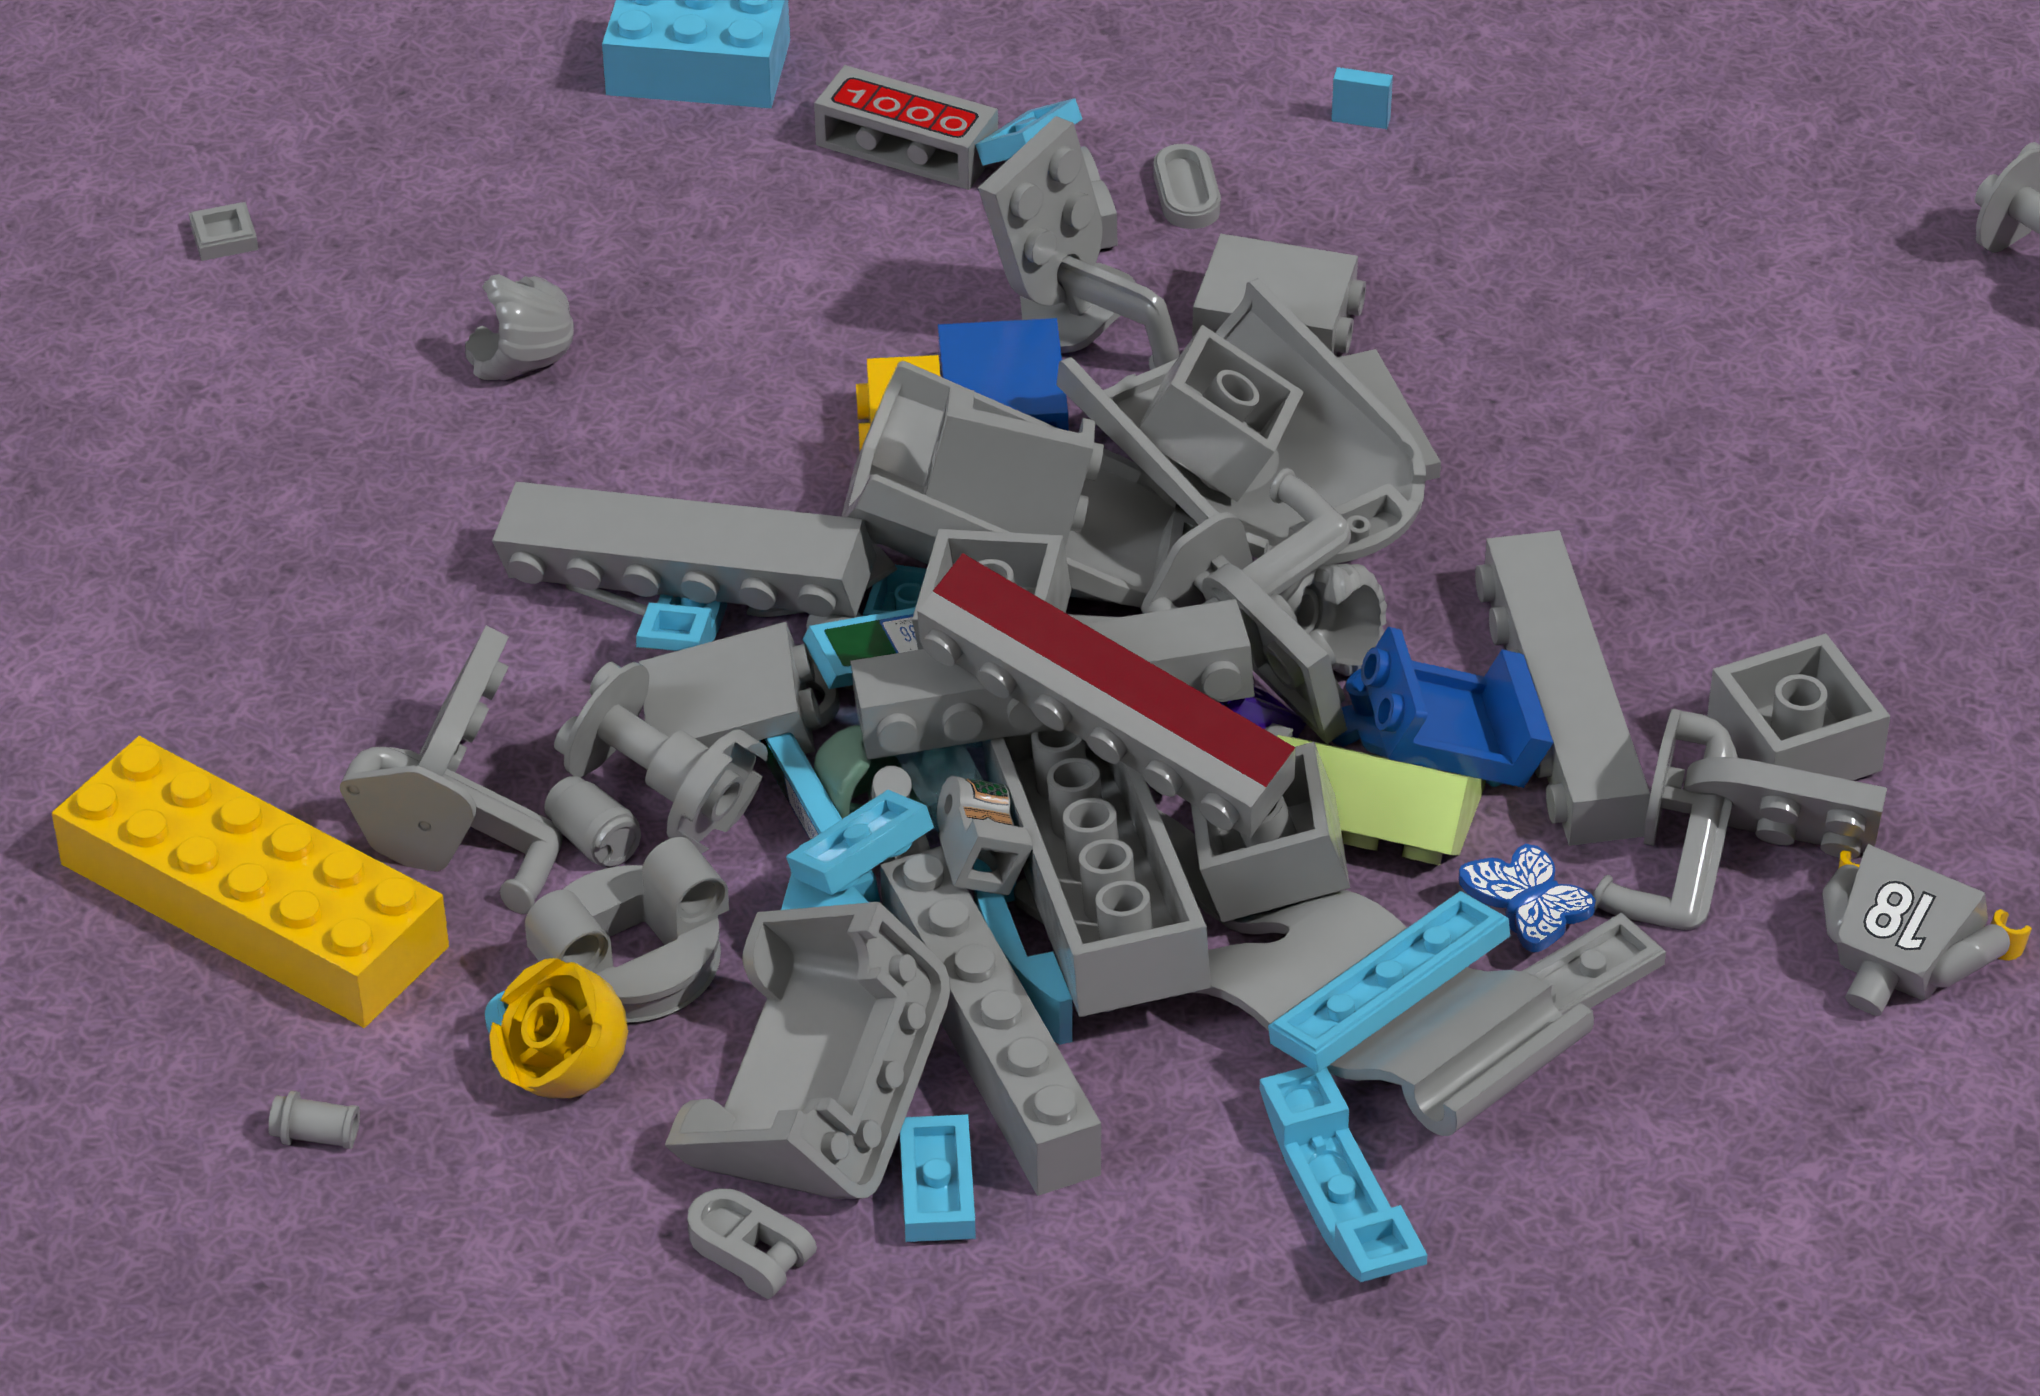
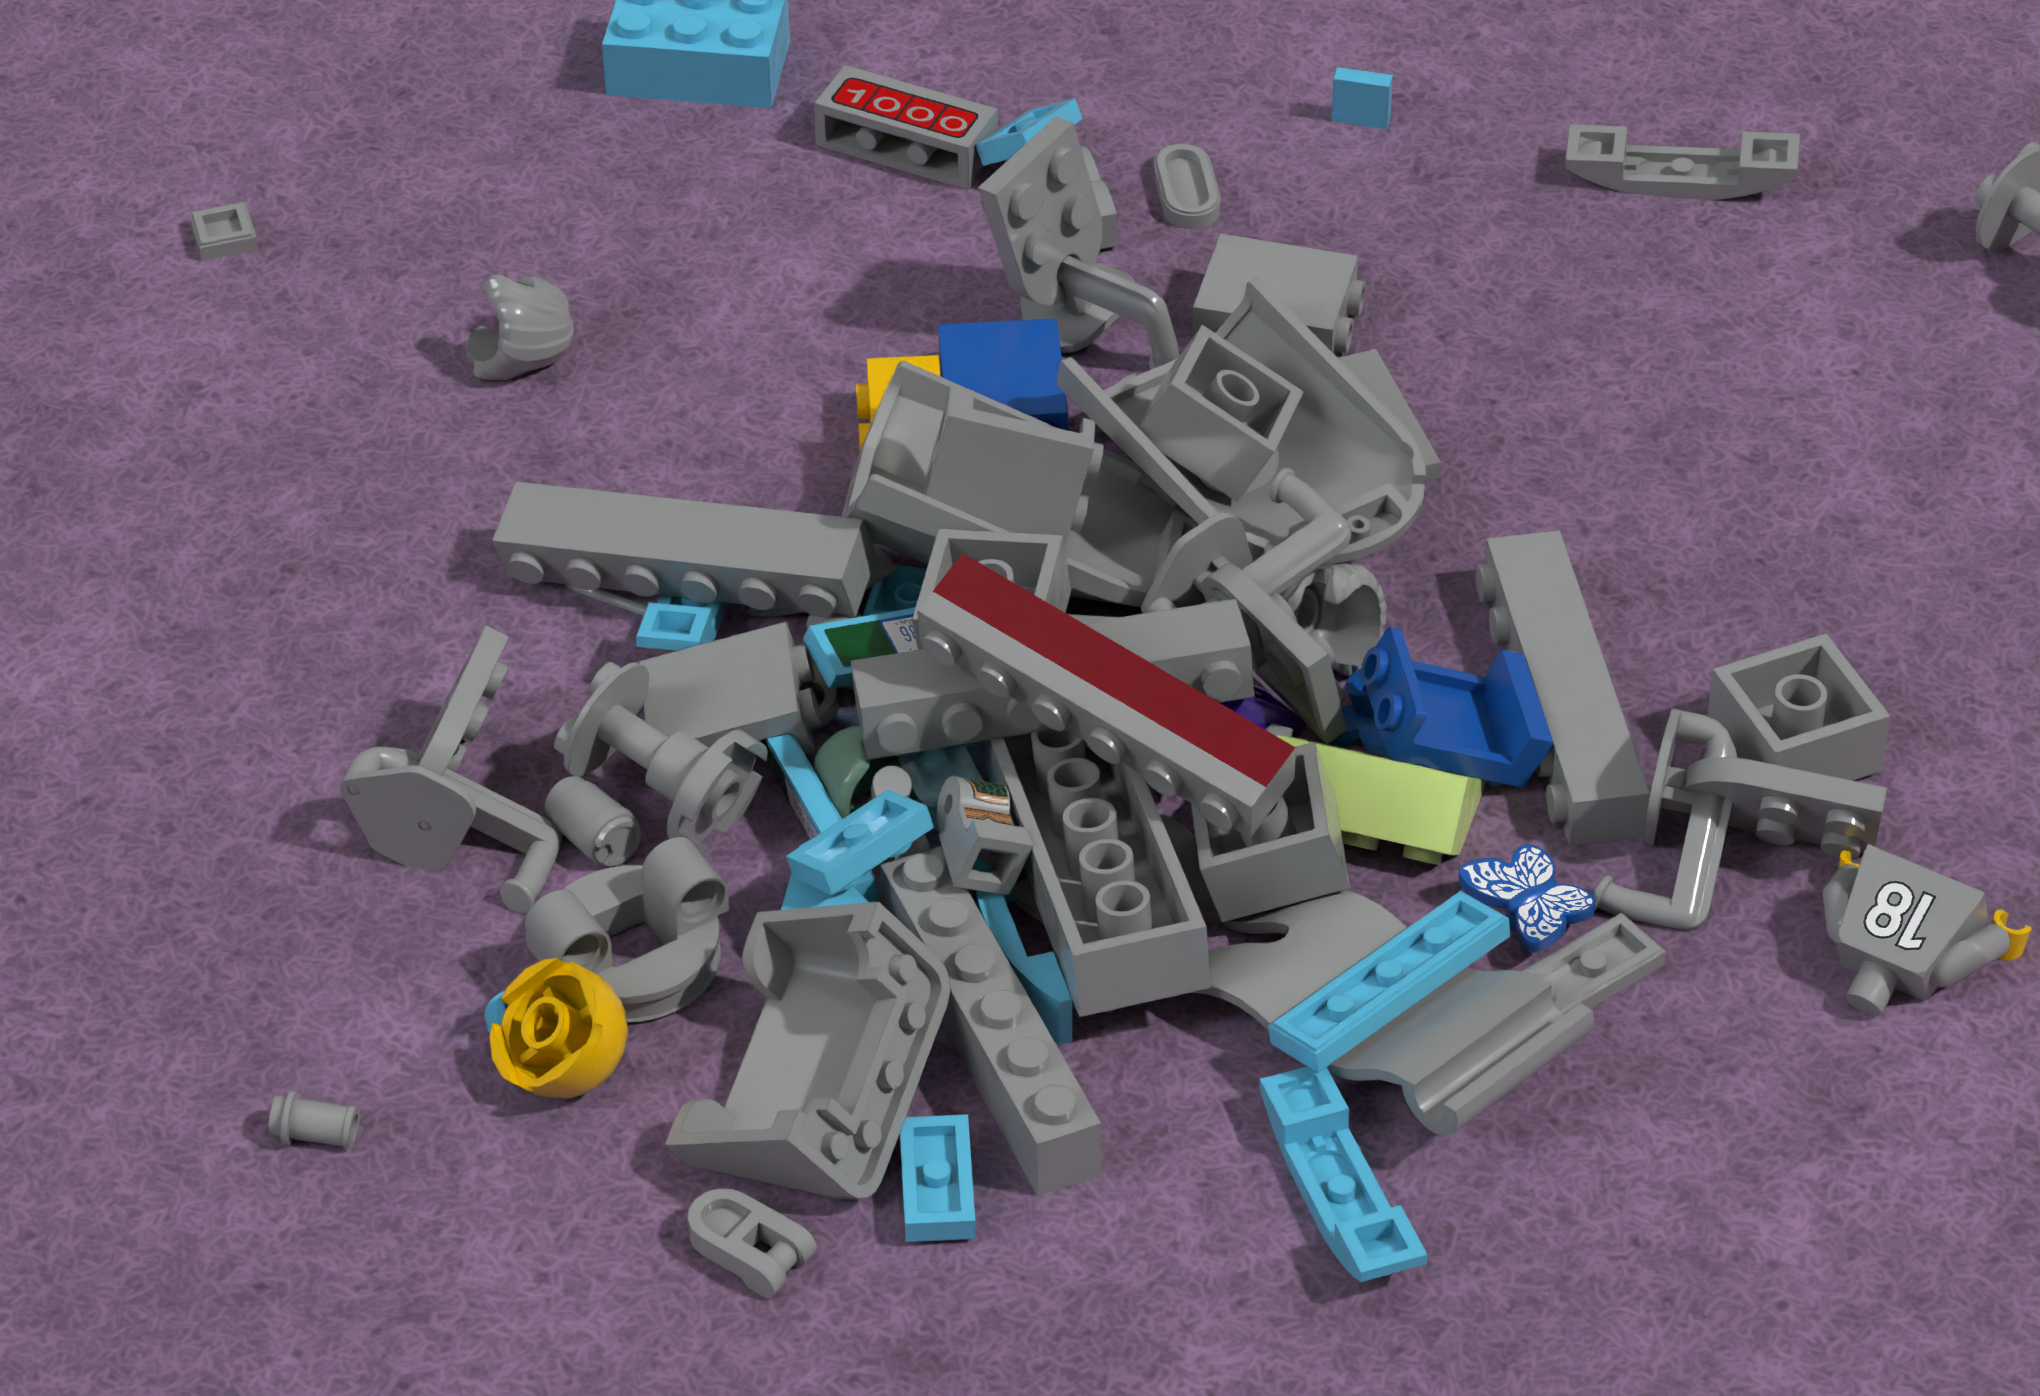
yellow brick [51,736,449,1028] -> none
none -> light grey slope [1565,124,1800,200]

